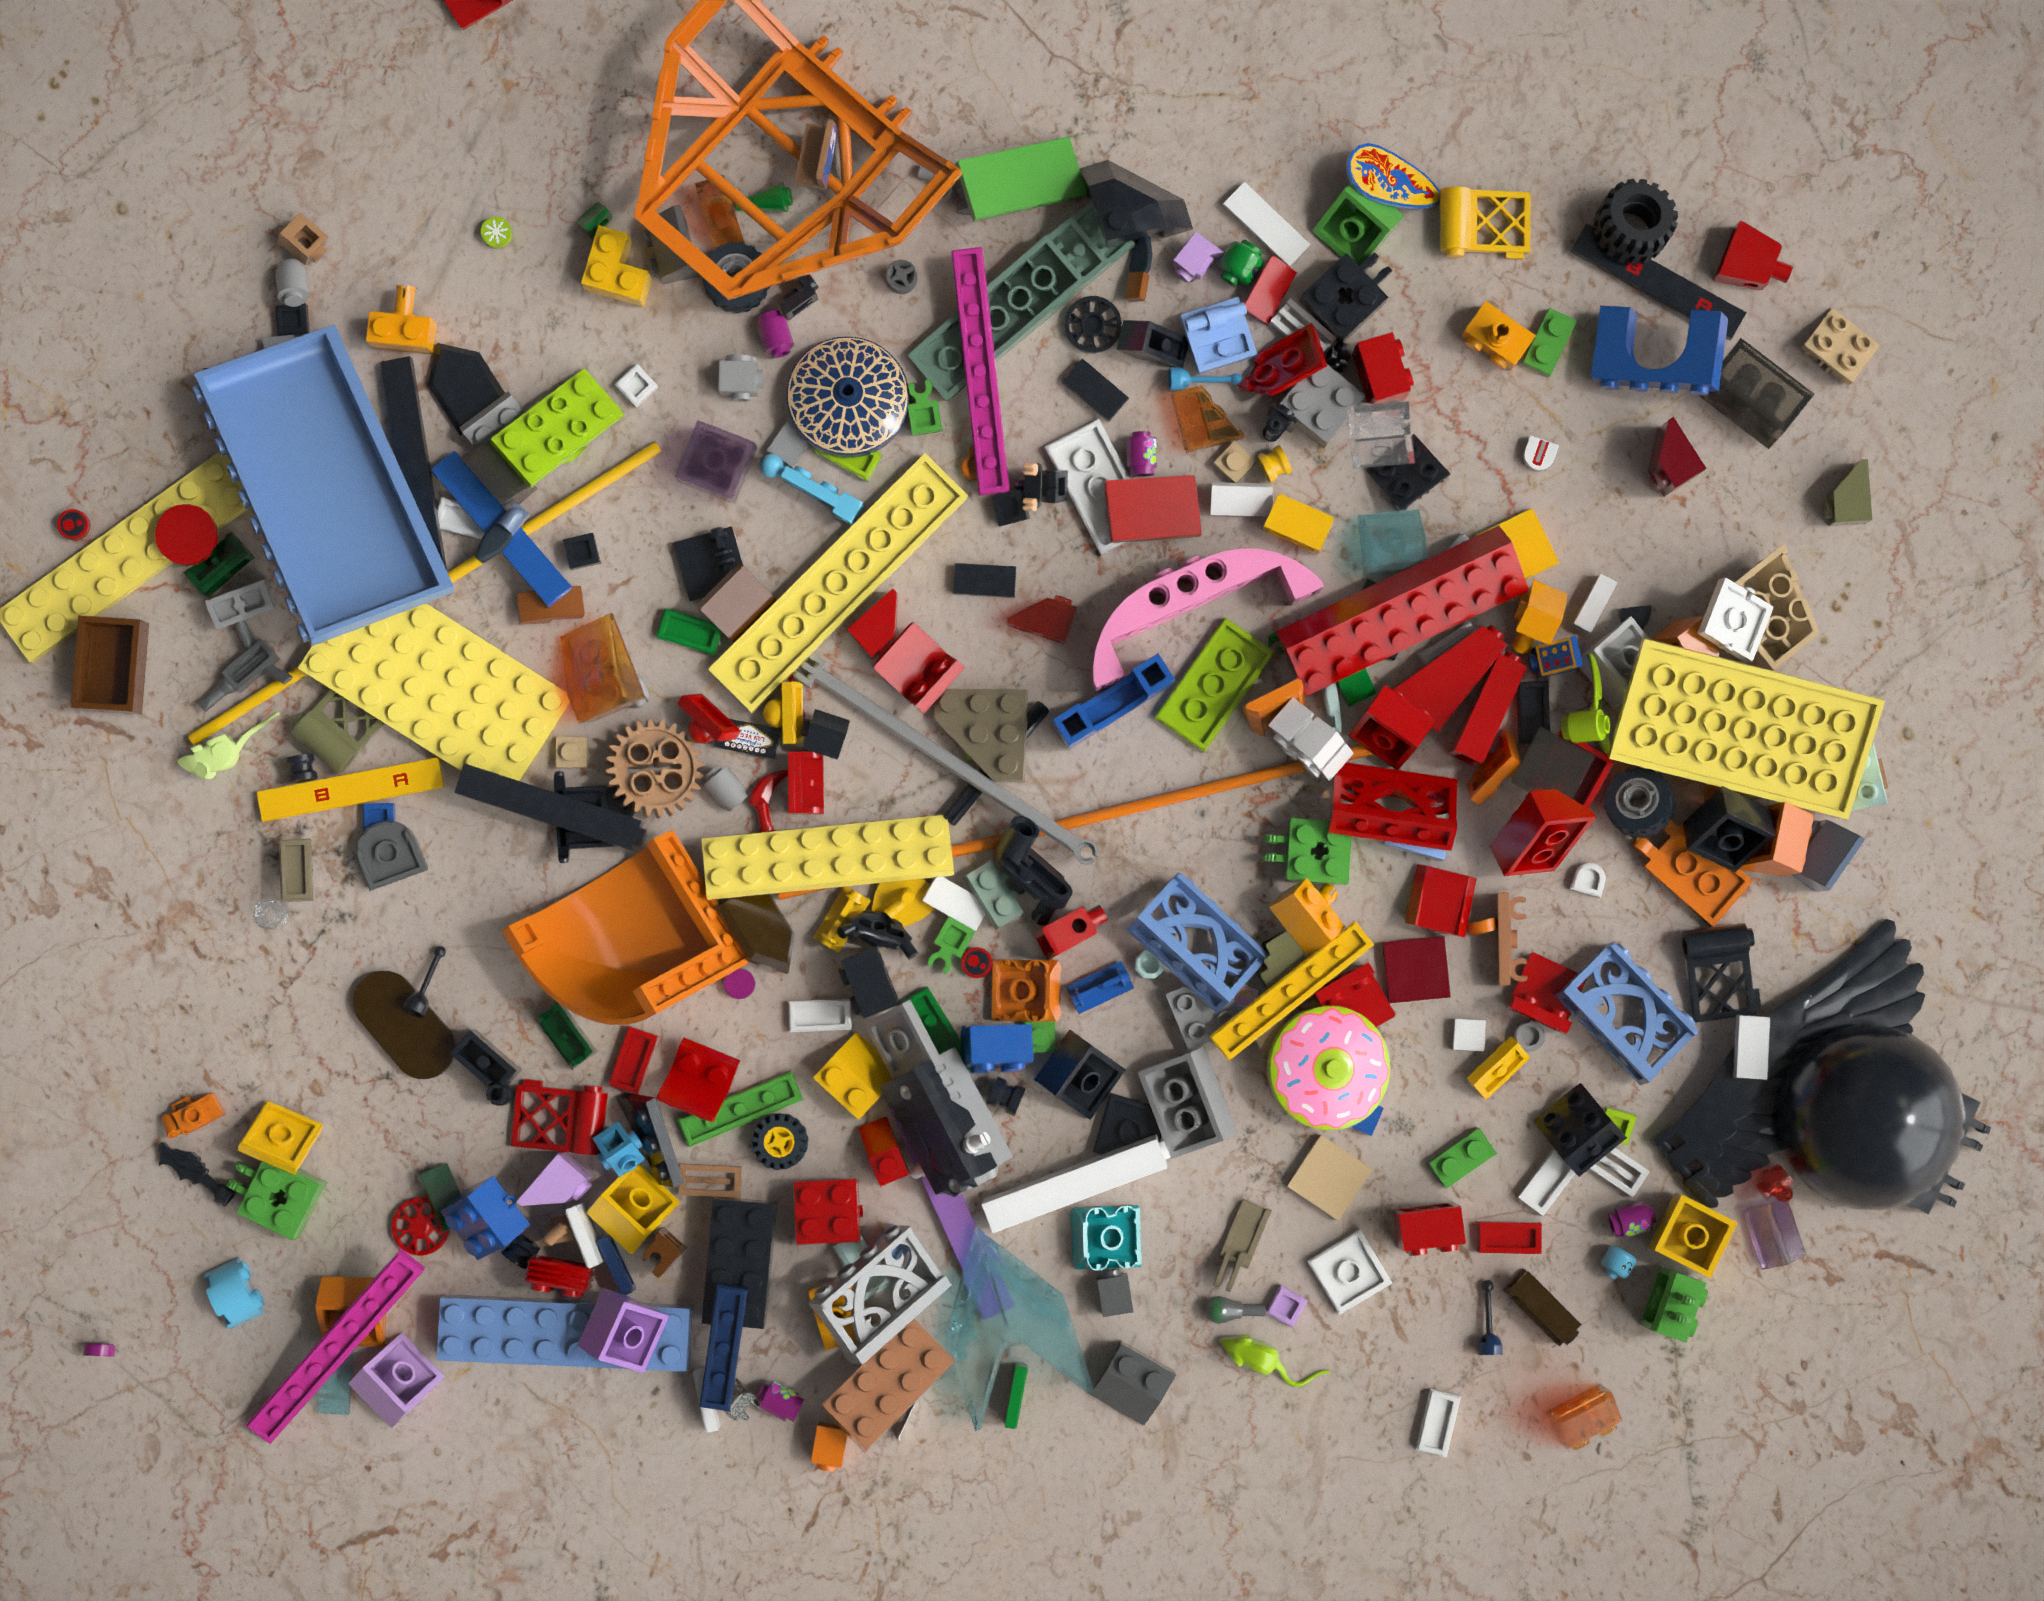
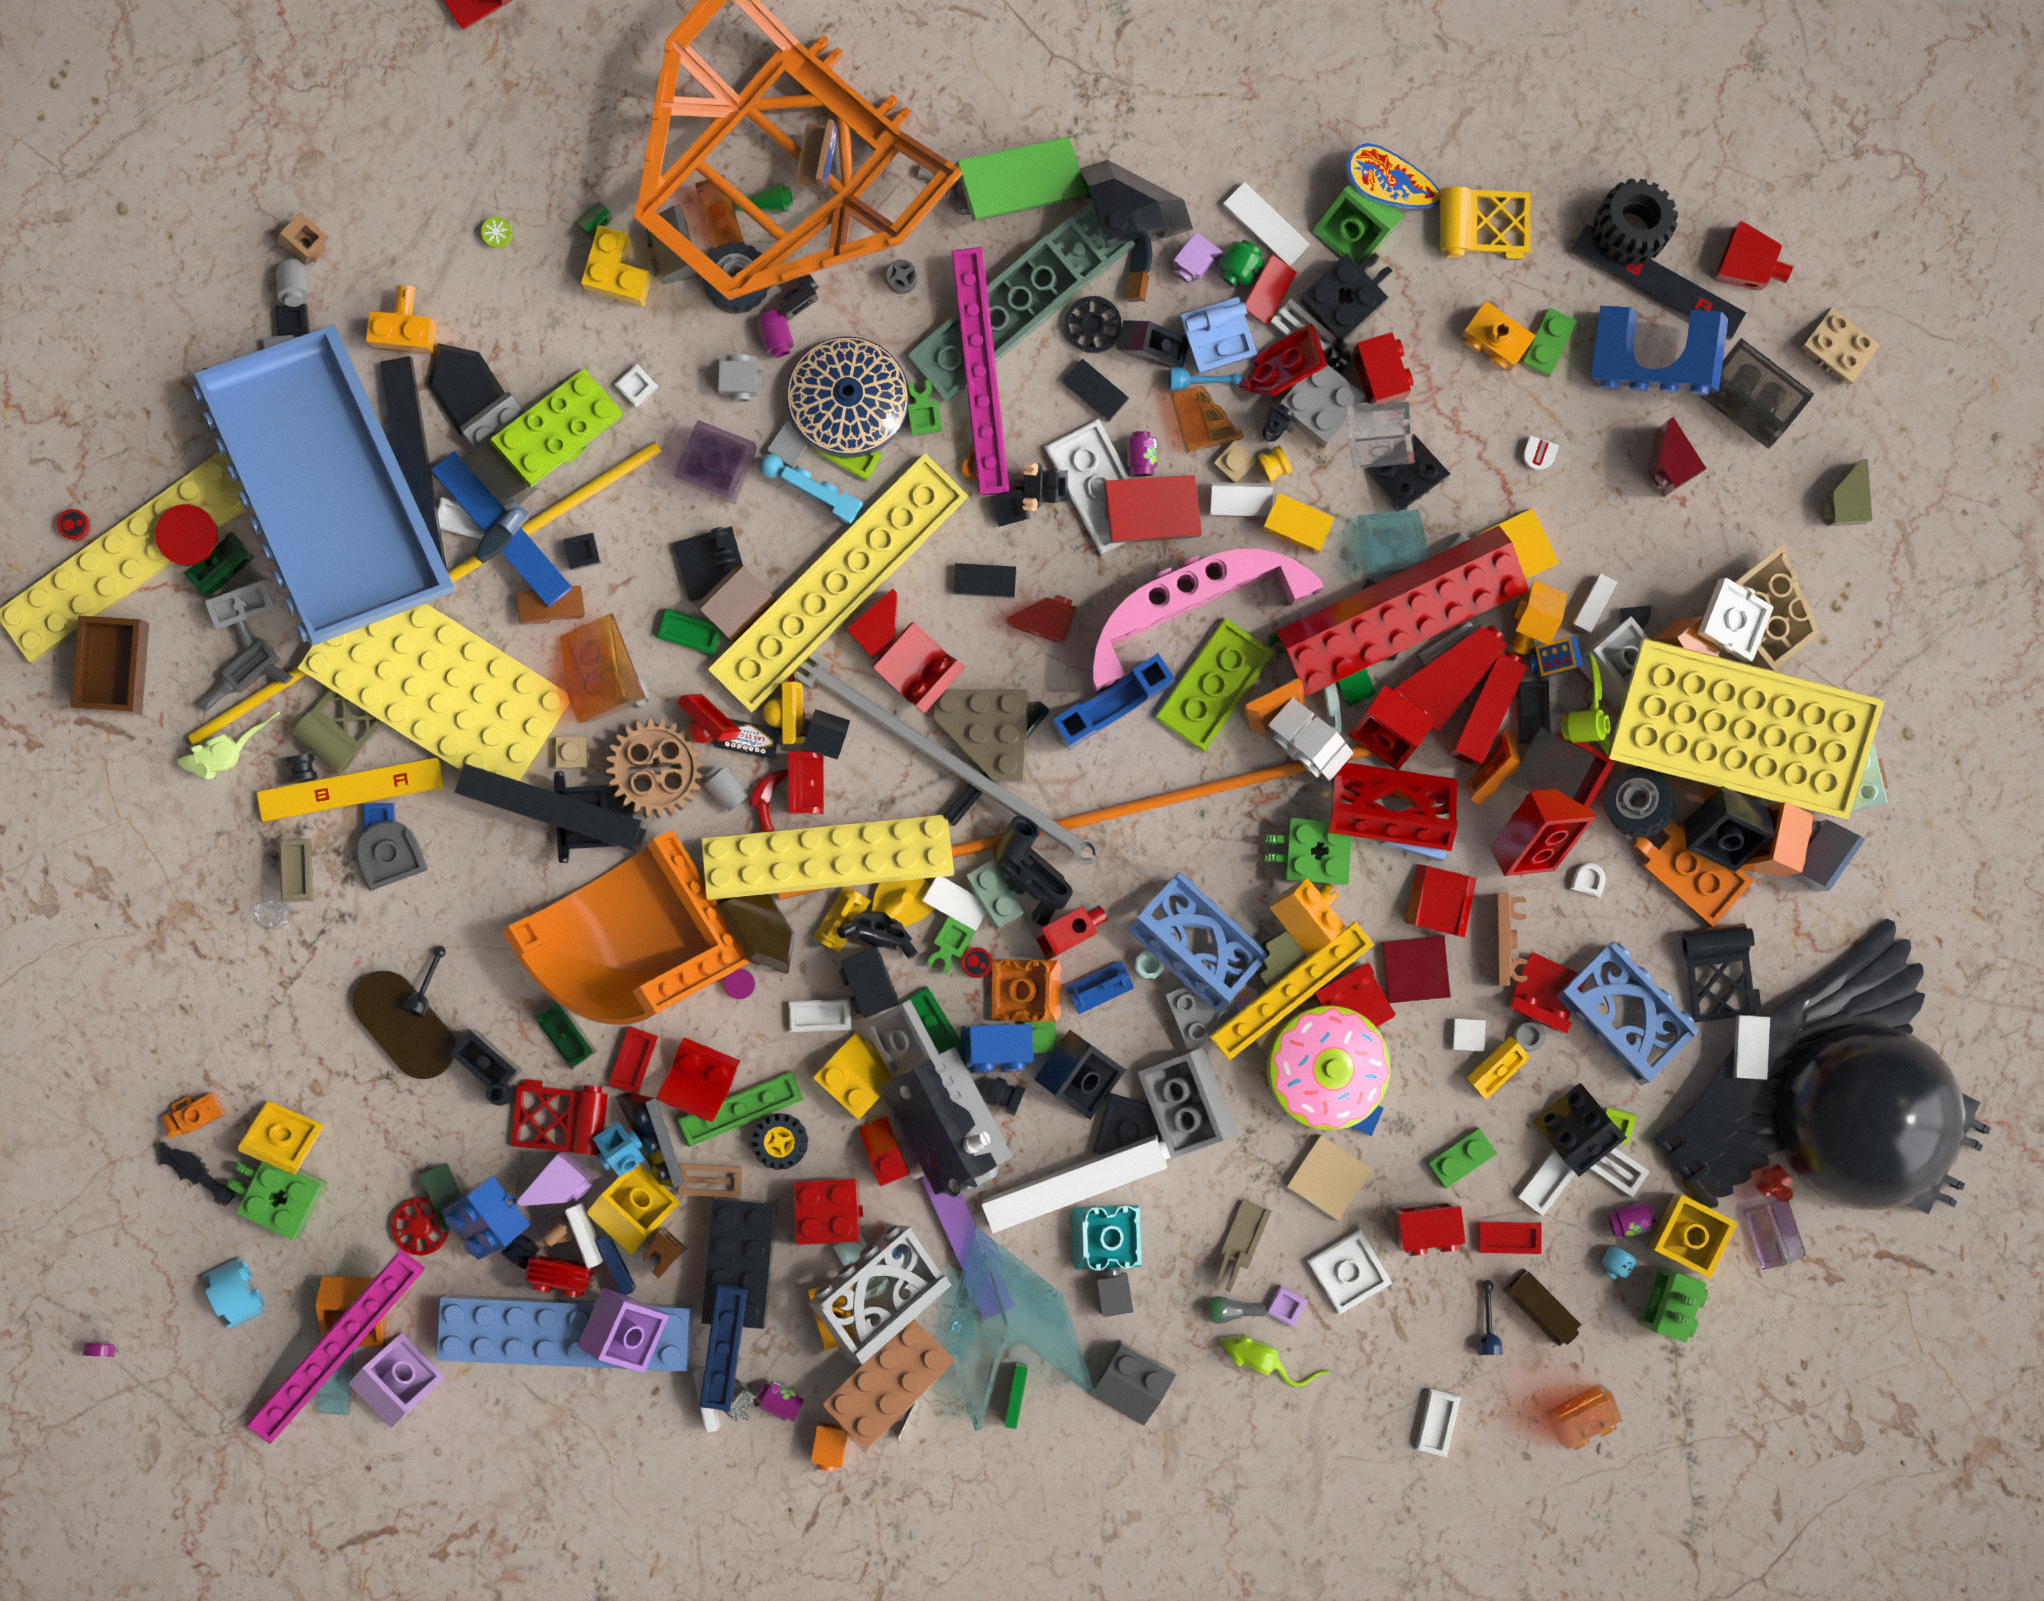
orange tile [1467,917,1498,936] -> none

